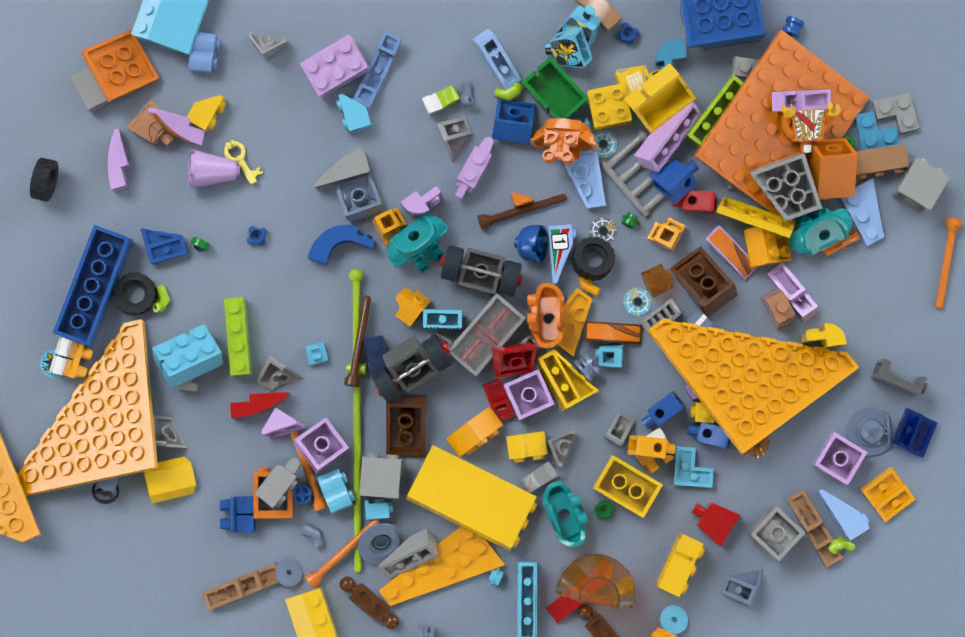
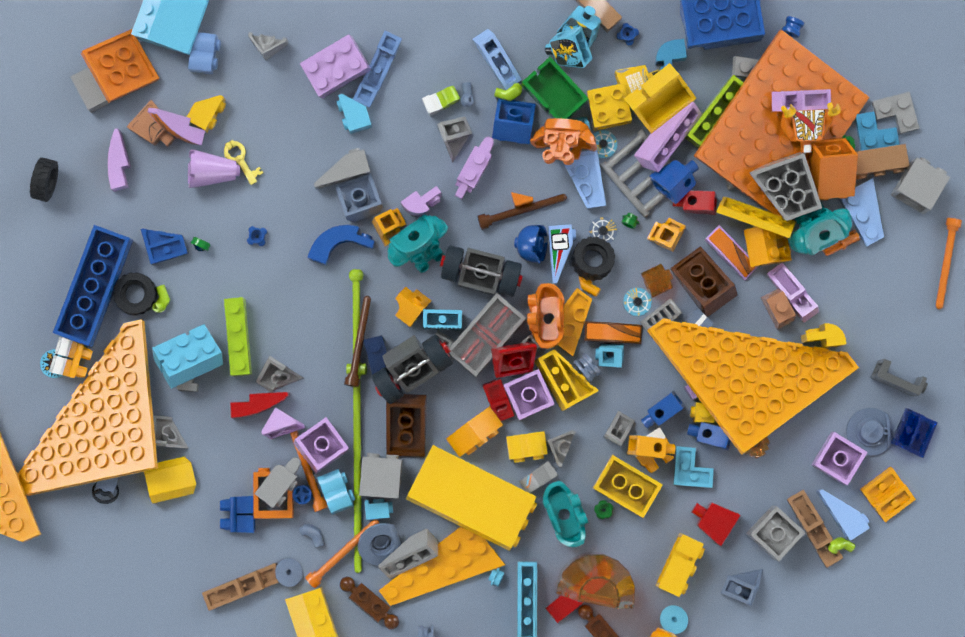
medium azure tile [305,342,329,365] -> none

